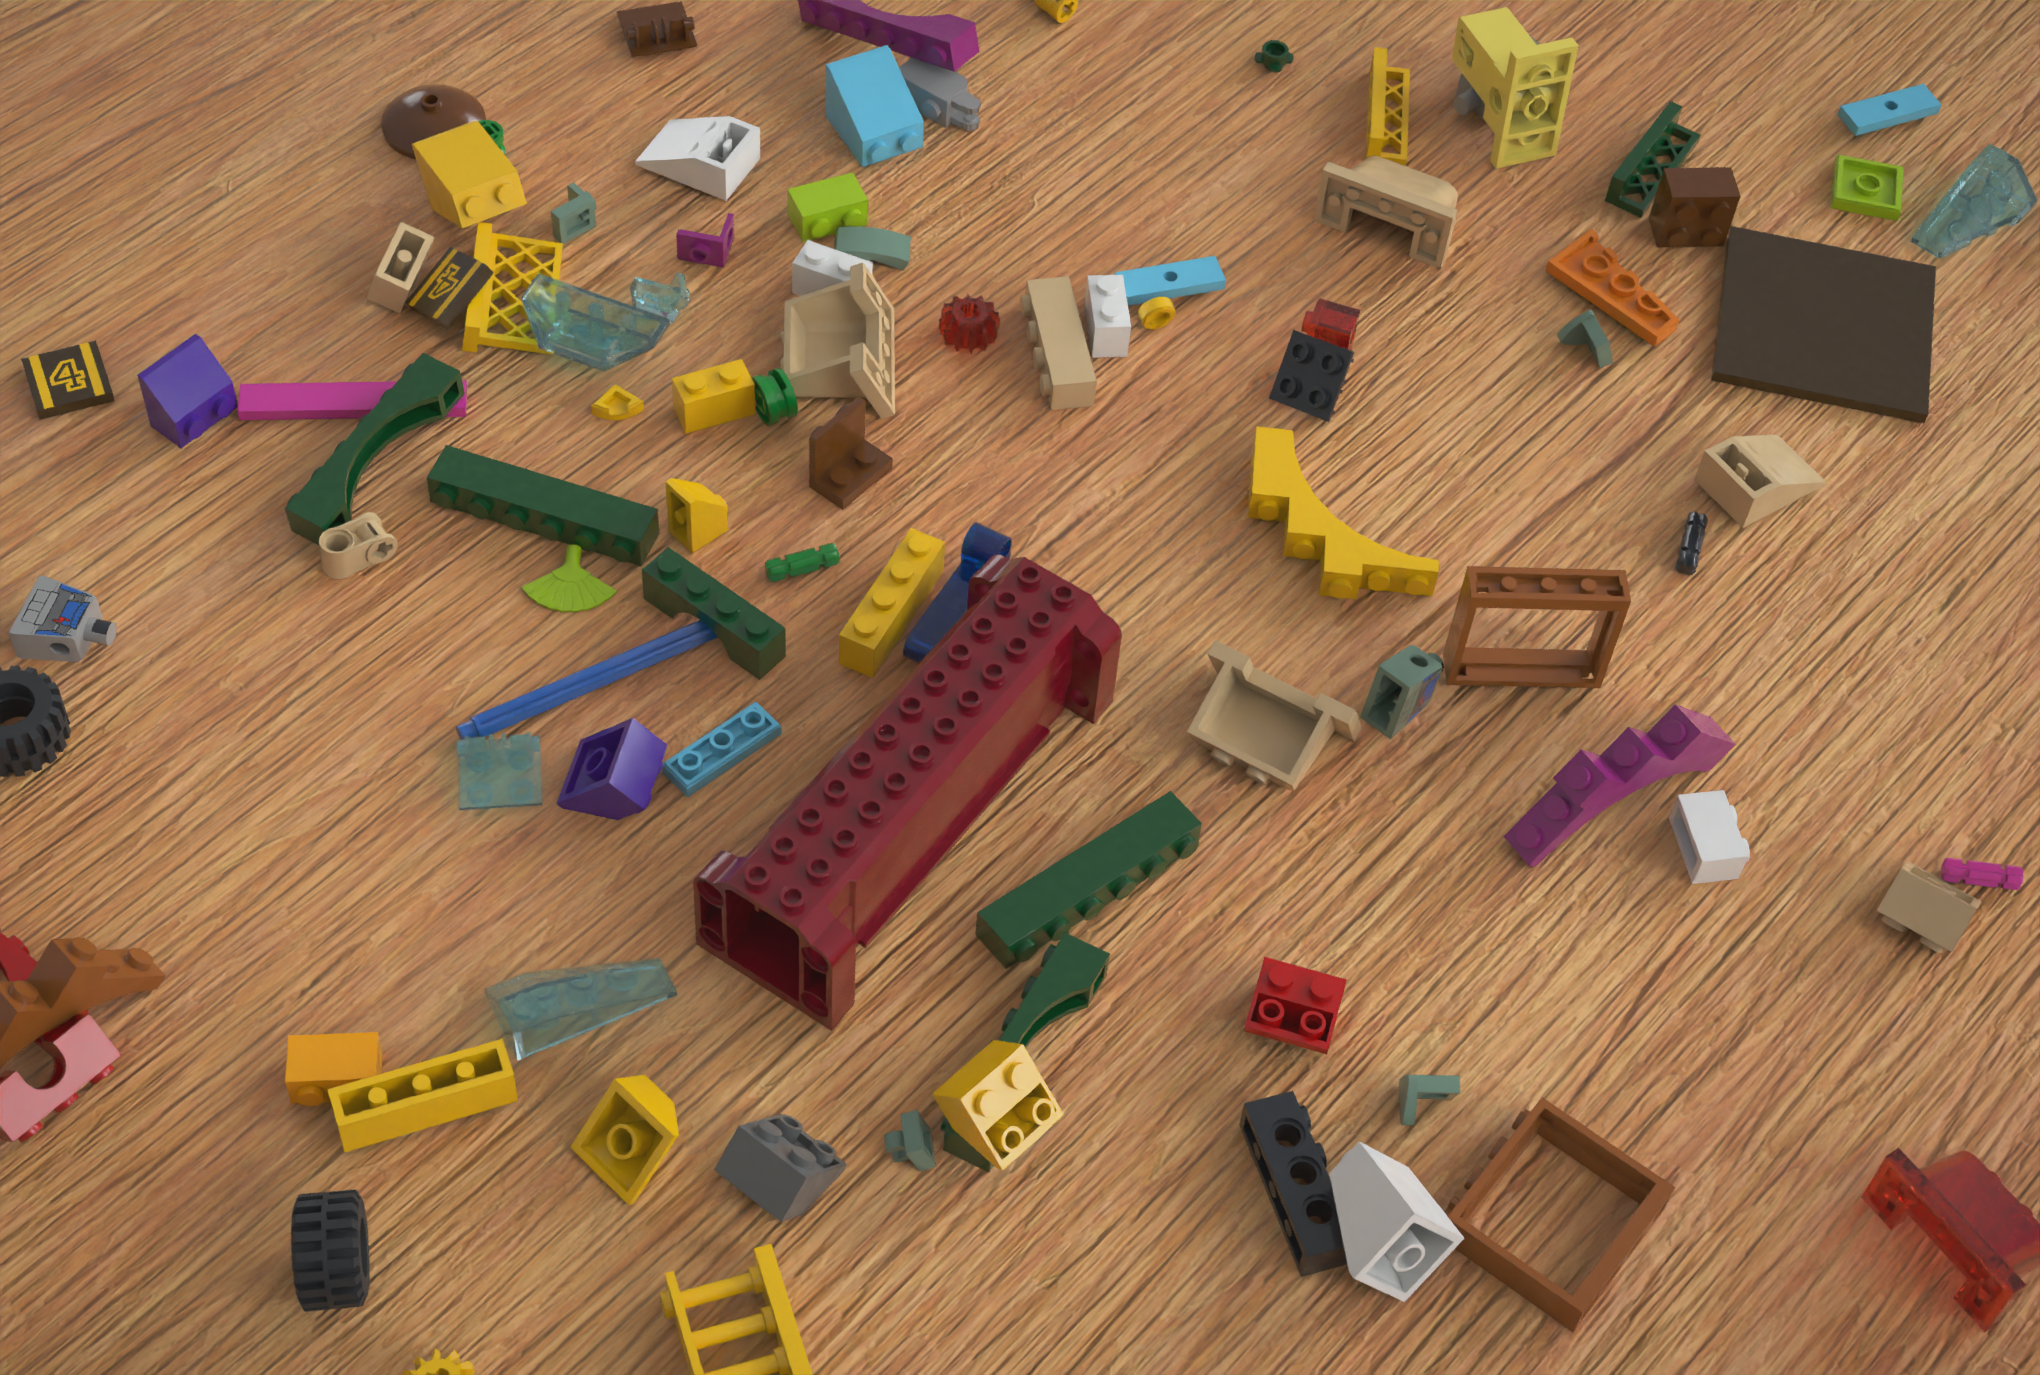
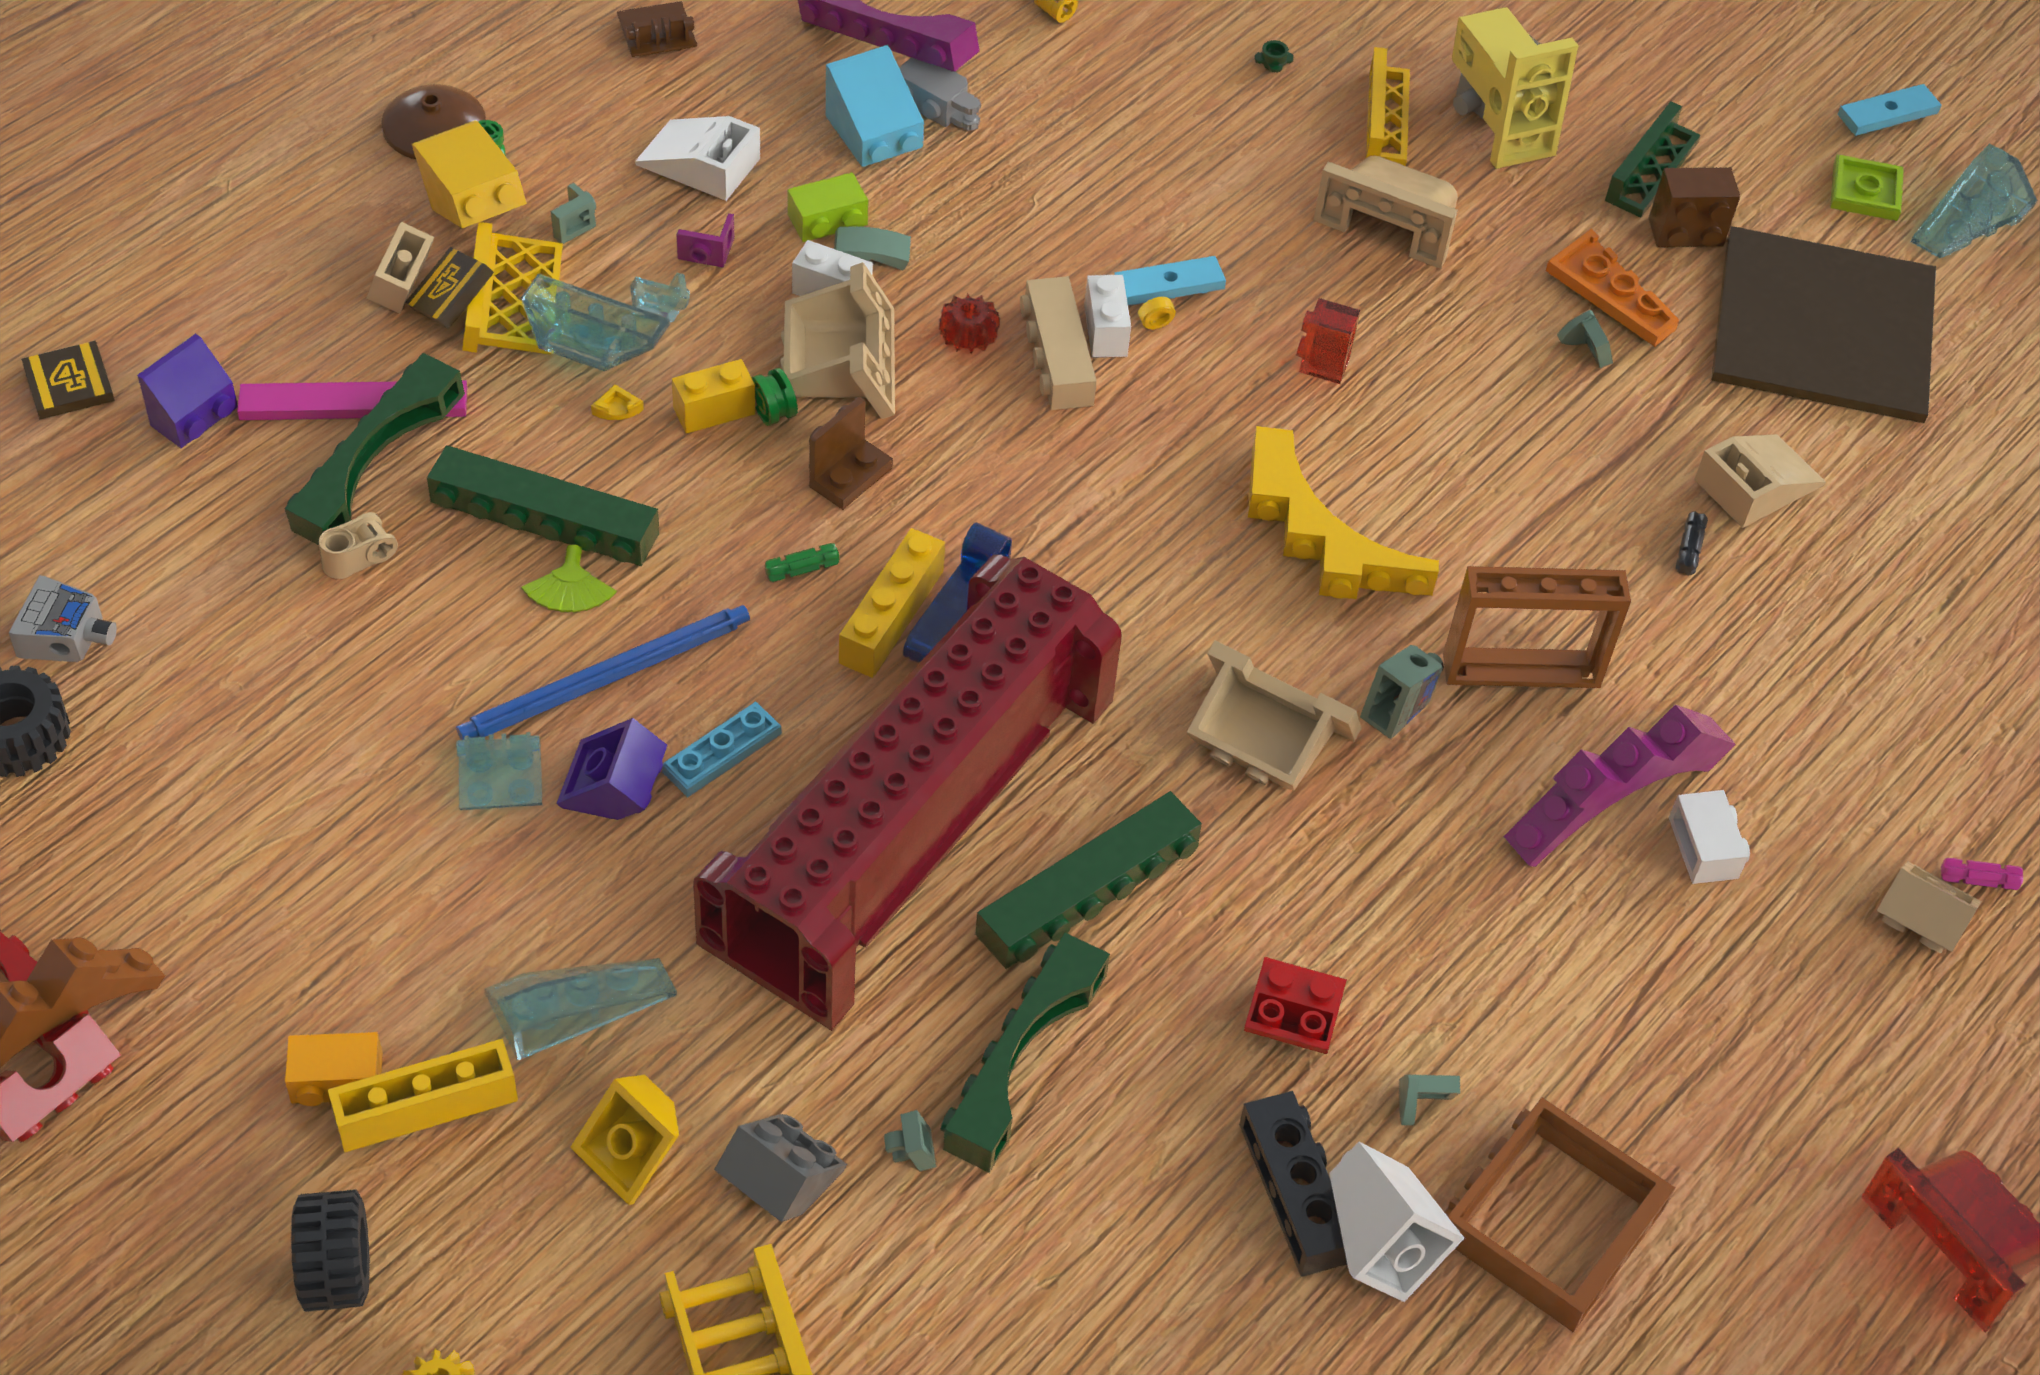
dark green arch [642,547,786,680] -> none
yellow slope [665,478,728,554] -> none
yellow slope [932,1040,1064,1170] -> none
black hinge [1269,330,1354,422] -> none

